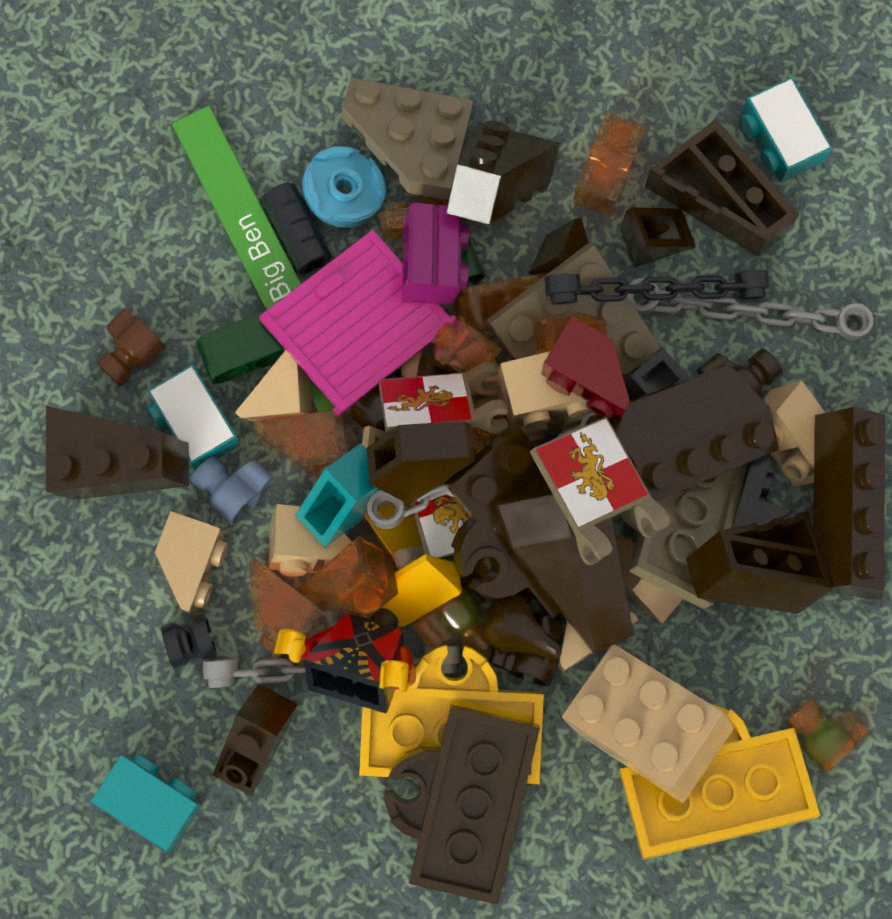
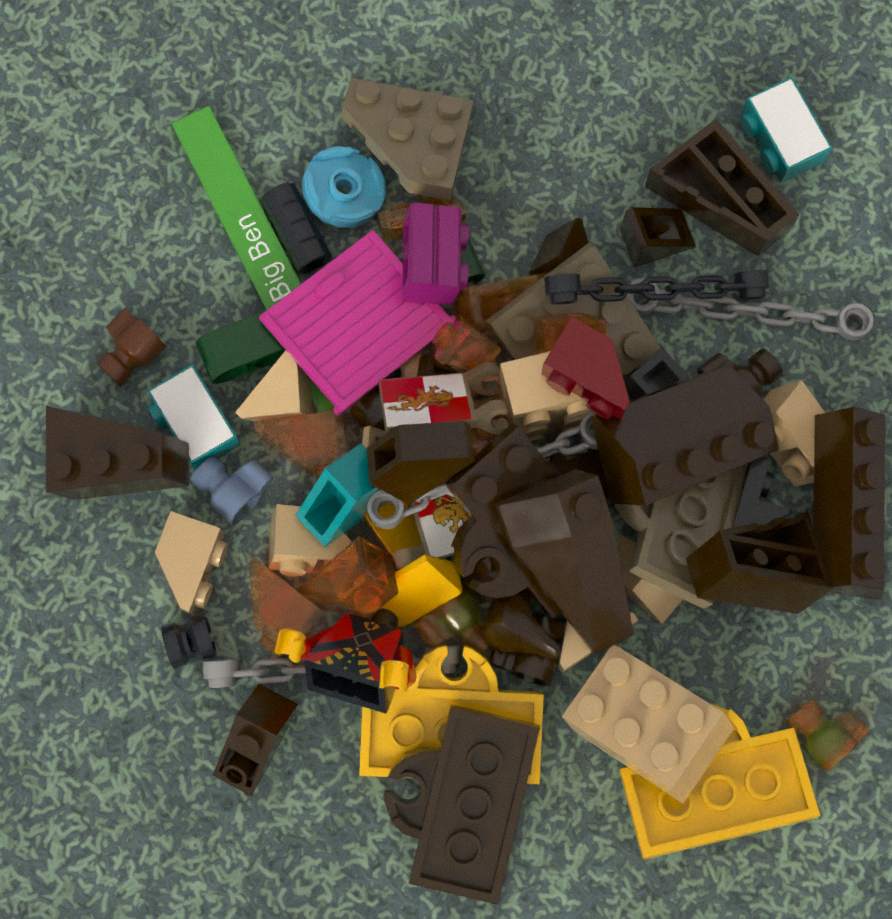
teal brick [90,753,202,852] -> none
dark brown wedge [447,121,560,224] -> none
flag [530,417,670,565] -> none
clear orange brick [573,112,646,218] -> none

